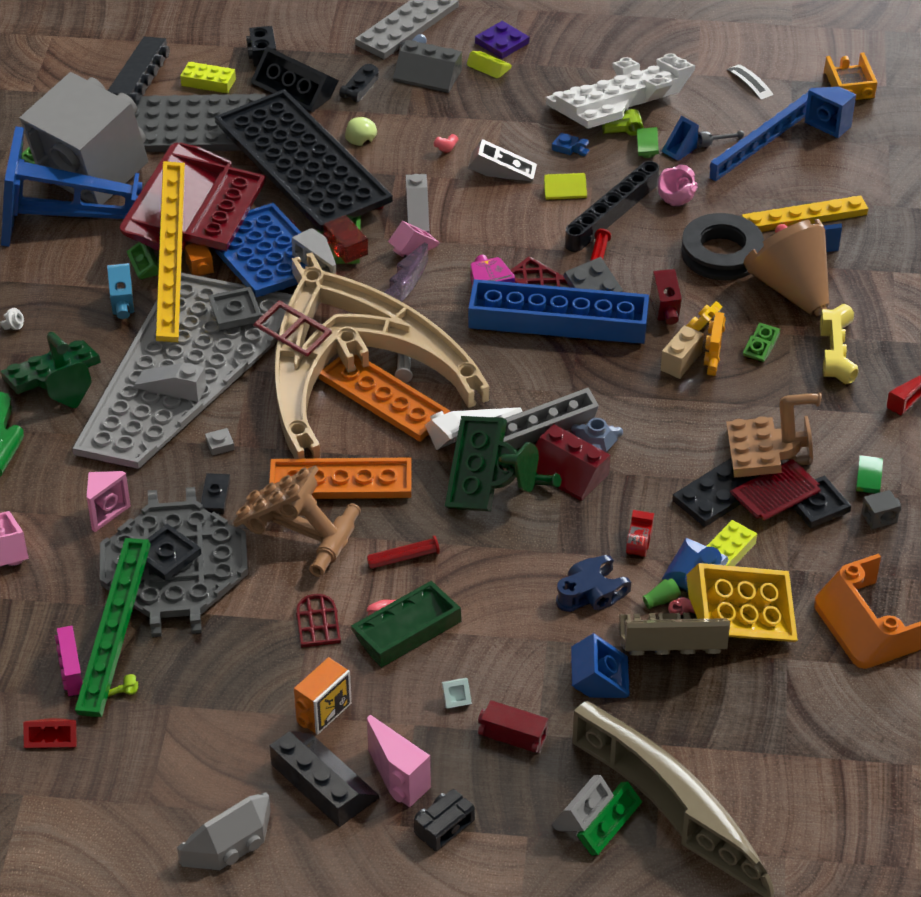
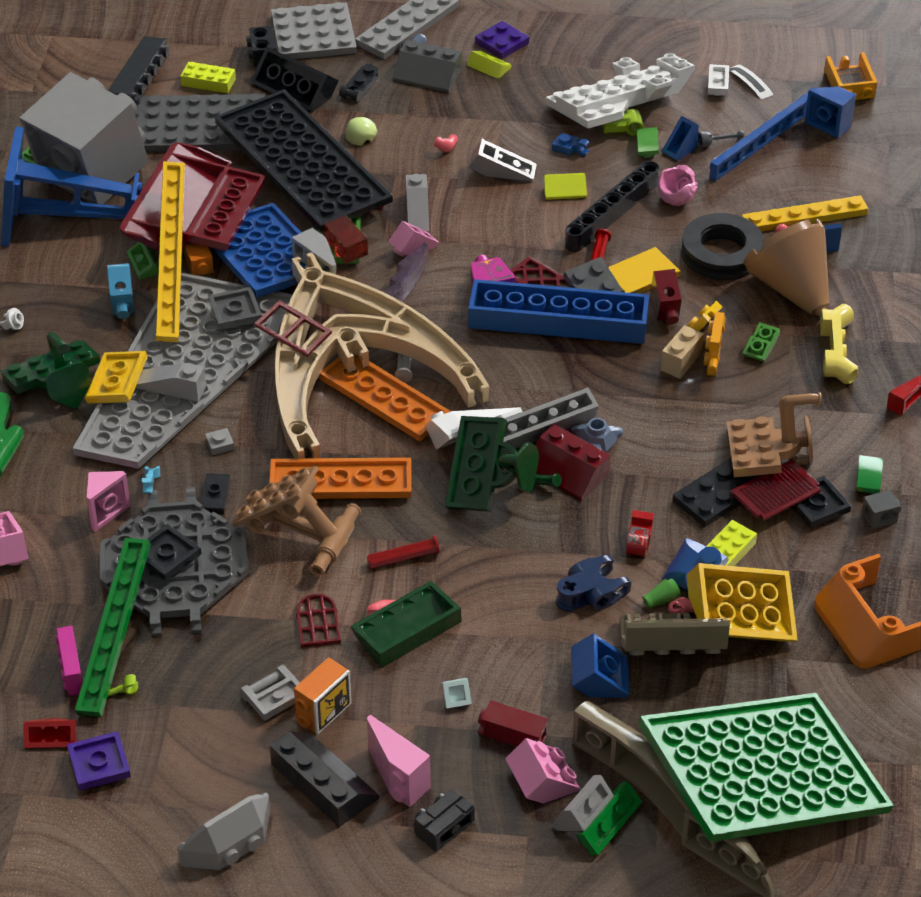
none -> dark purple plate [67,731,131,791]
none -> yellow tile [85,351,148,404]
none -> medium azure piece [142,466,160,494]
none -> light grey plate [239,665,300,721]
none -> light grey plate [271,2,357,59]
none -> bright pink slope [505,738,581,803]
none -> yellow tile [608,247,680,294]
none -> green plate [638,693,894,842]
none -> white plate [708,64,729,96]

